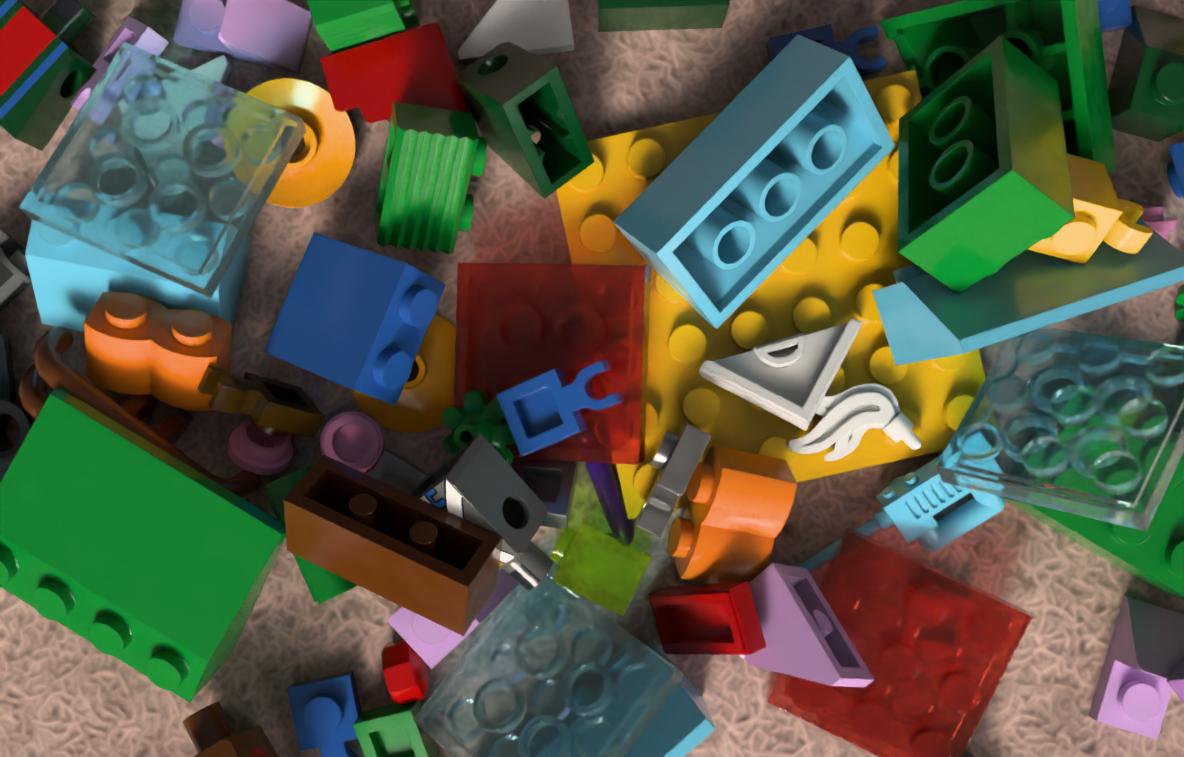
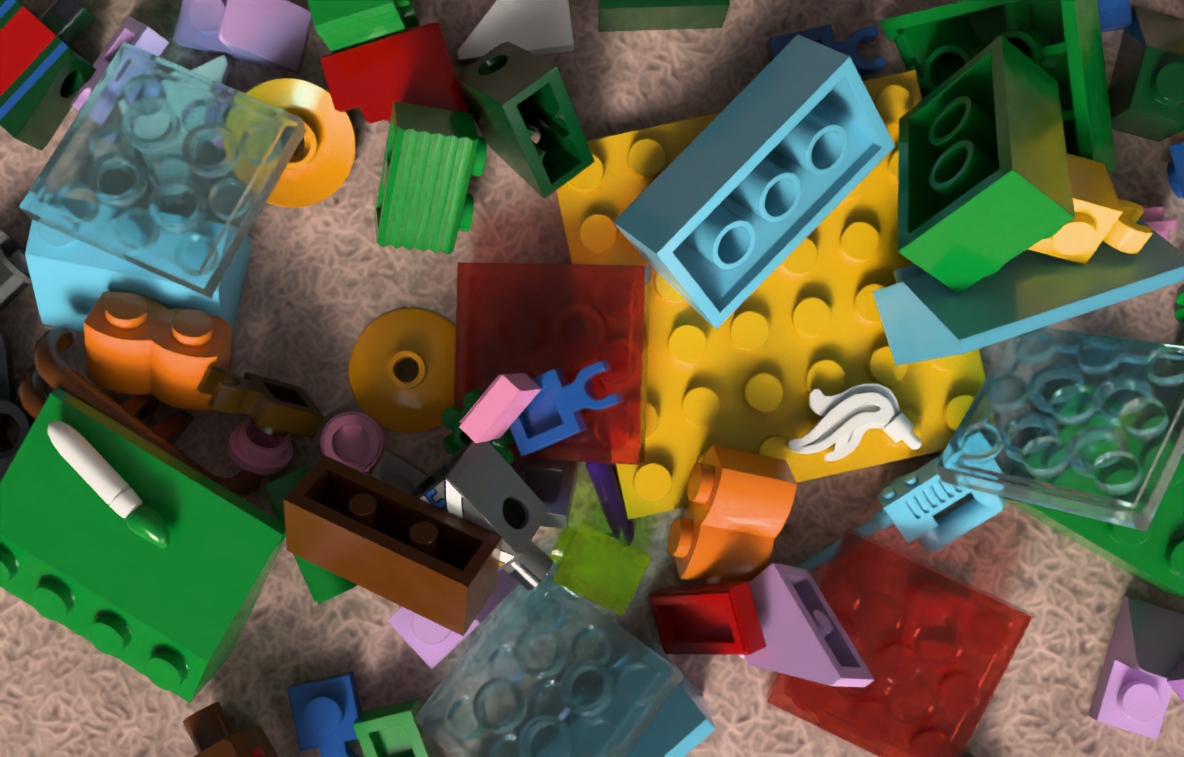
blue brick [263,233,446,406] -> none
red tile [381,639,431,706] -> none
flat silver plate [635,423,711,538] -> none
white tile [699,318,863,431] -> none
none -> white piece [47,420,170,549]
none -> bright pink tile [459,373,542,443]

